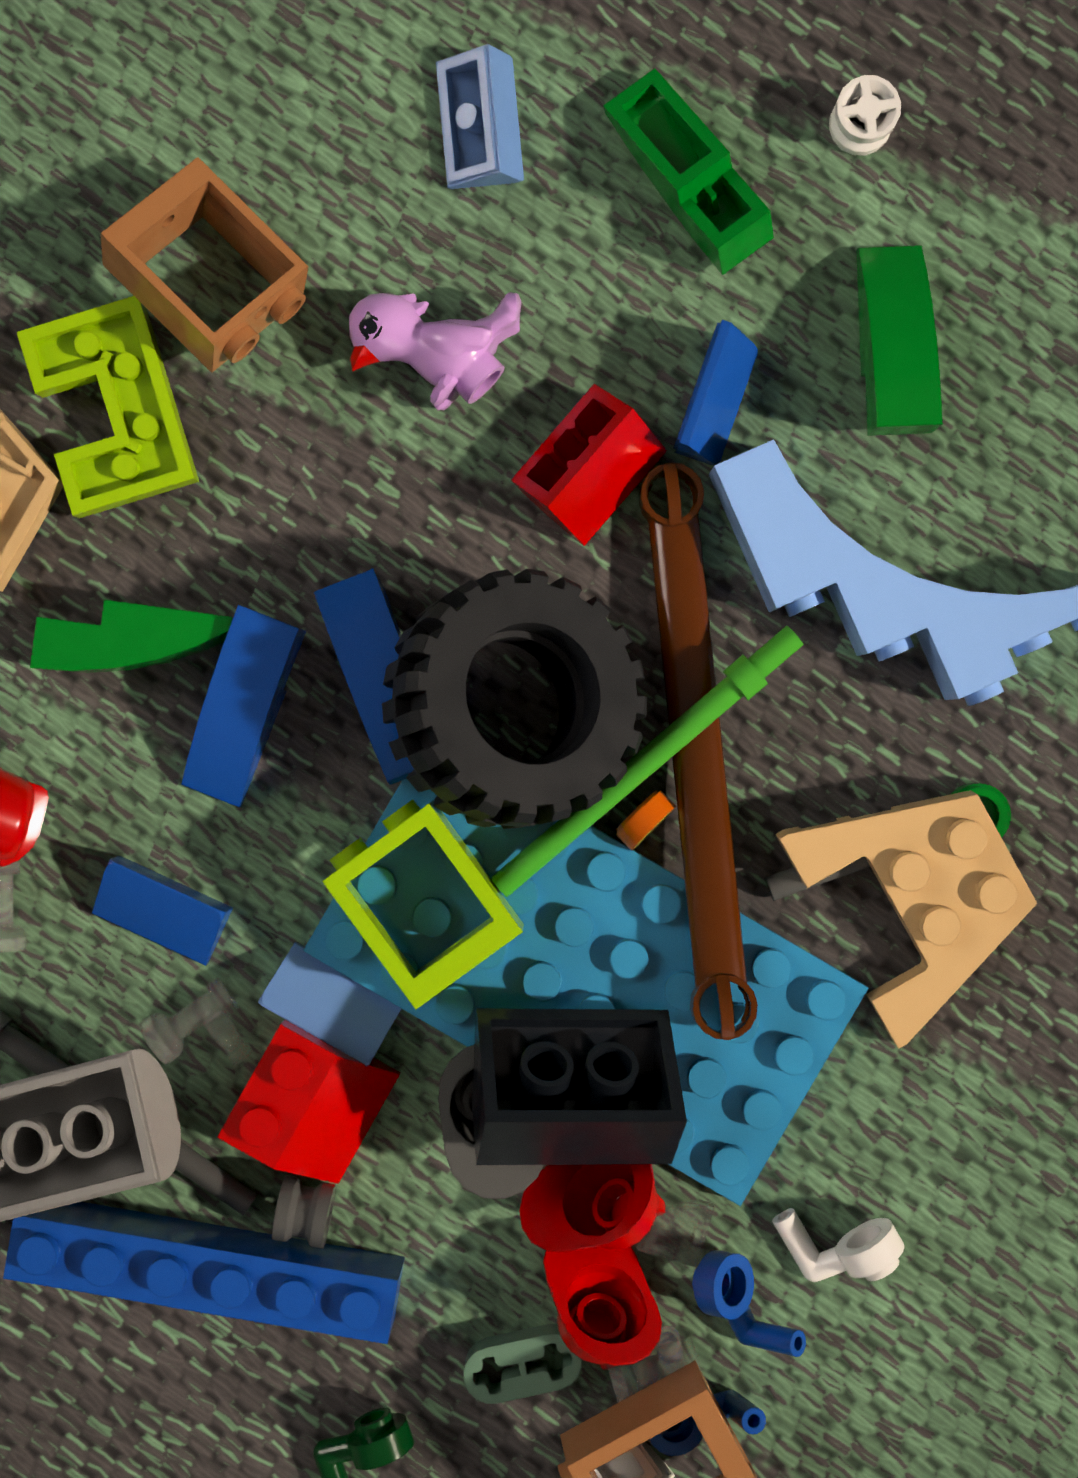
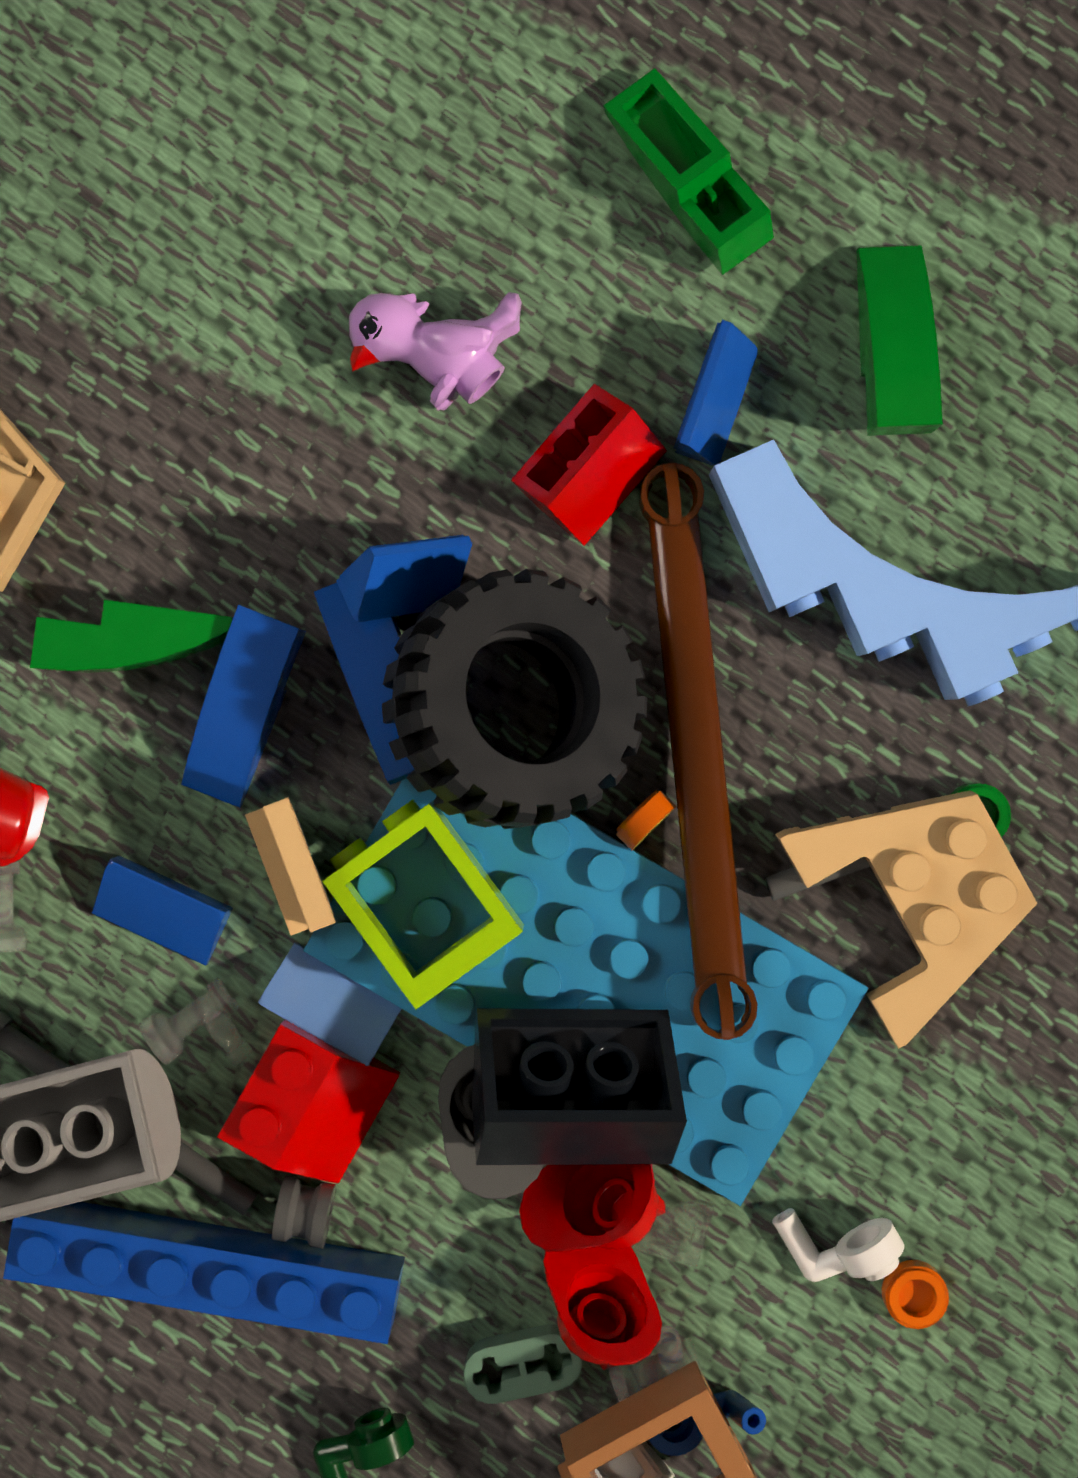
lime plate [16,296,199,519] -> none
medium nougat window [101,157,309,373] -> none
medium blue slope [436,44,524,189] -> none
bright green bar [491,625,804,897] -> none
blue plate [692,1250,806,1357] -> none
white wheel [829,75,901,156] -> none
none -> tan slope [245,797,336,936]
none -> blue slope [336,535,472,622]
none -> orange tile [882,1260,949,1329]

